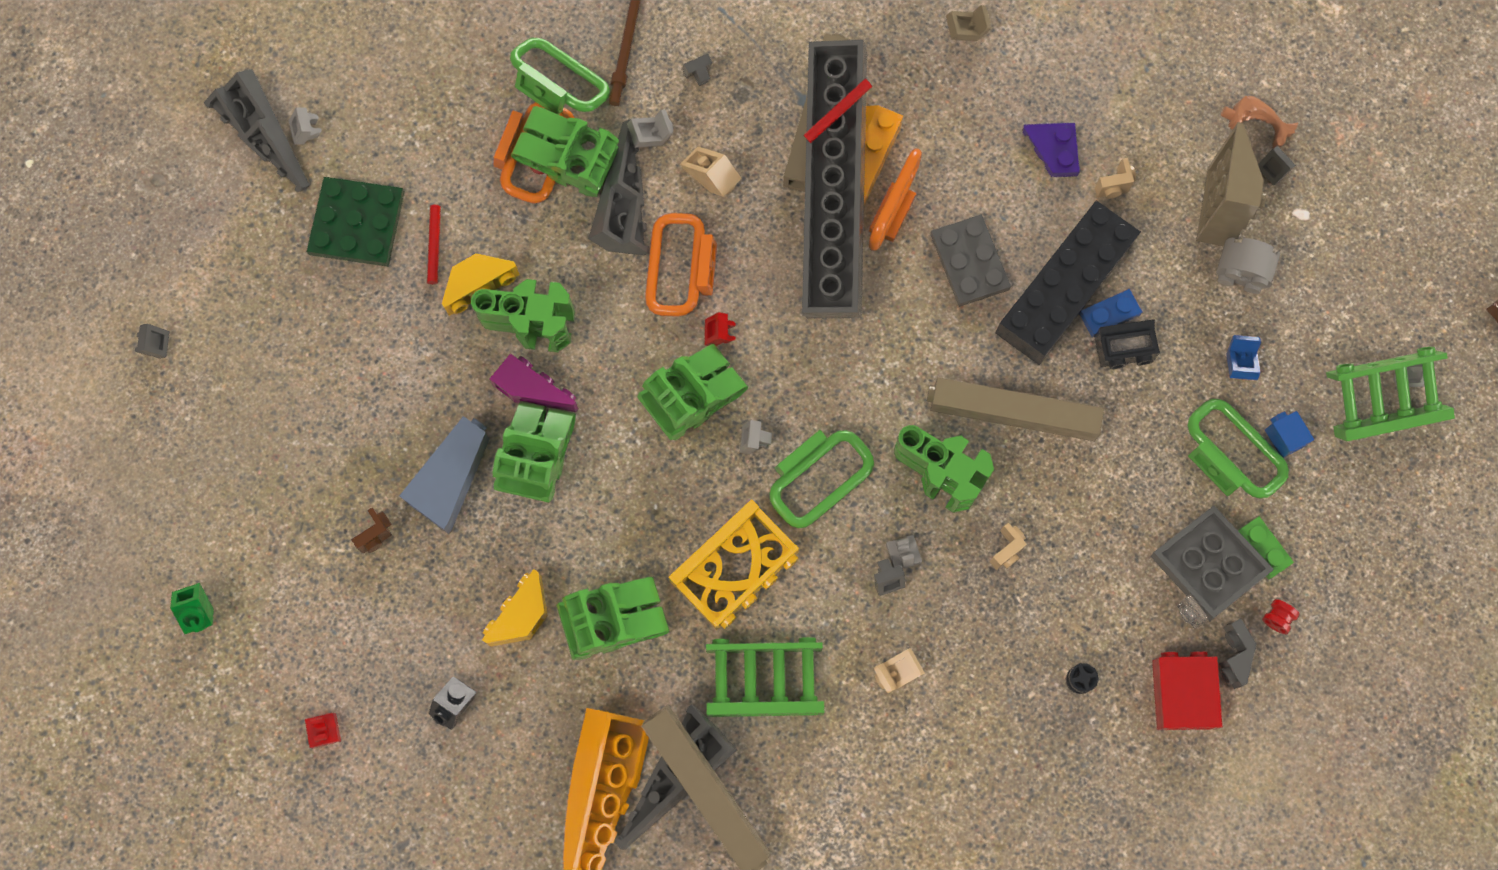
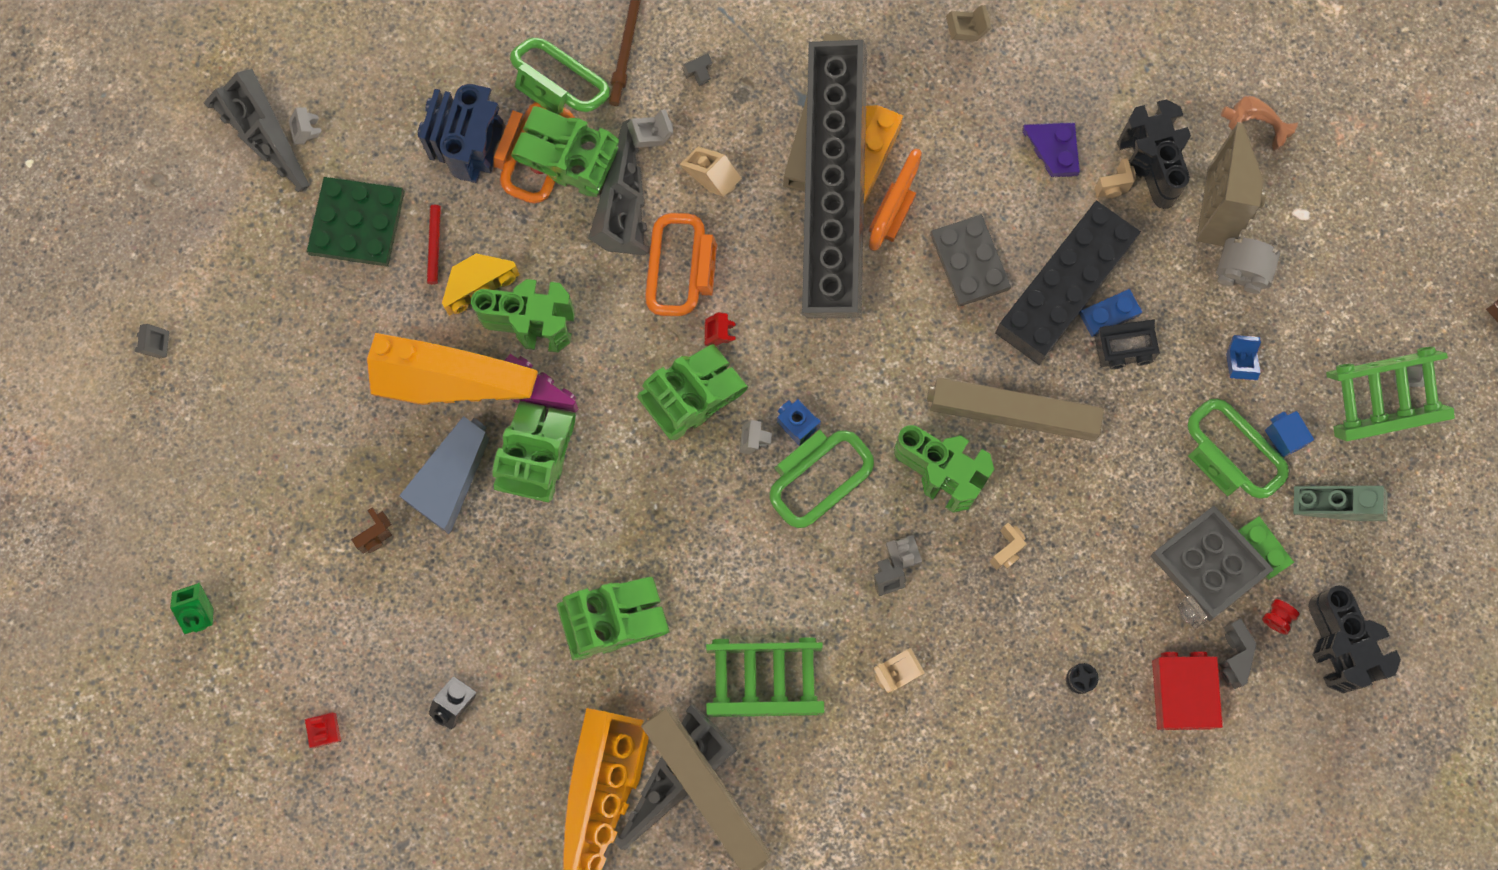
yellow slope [482,569,548,647] -> none
yellow fence [668,499,799,631] -> none
red bar [803,78,873,144] -> none
dark grey tile [1258,146,1296,186] -> none
none -> light orange wedge [367,333,538,405]
none -> dark blue piece [418,84,505,183]
none -> blue brick [777,399,821,446]
none -> black connector [1117,99,1191,209]
none -> sand green slope [1293,486,1388,521]
none -> black connector [1308,585,1401,693]

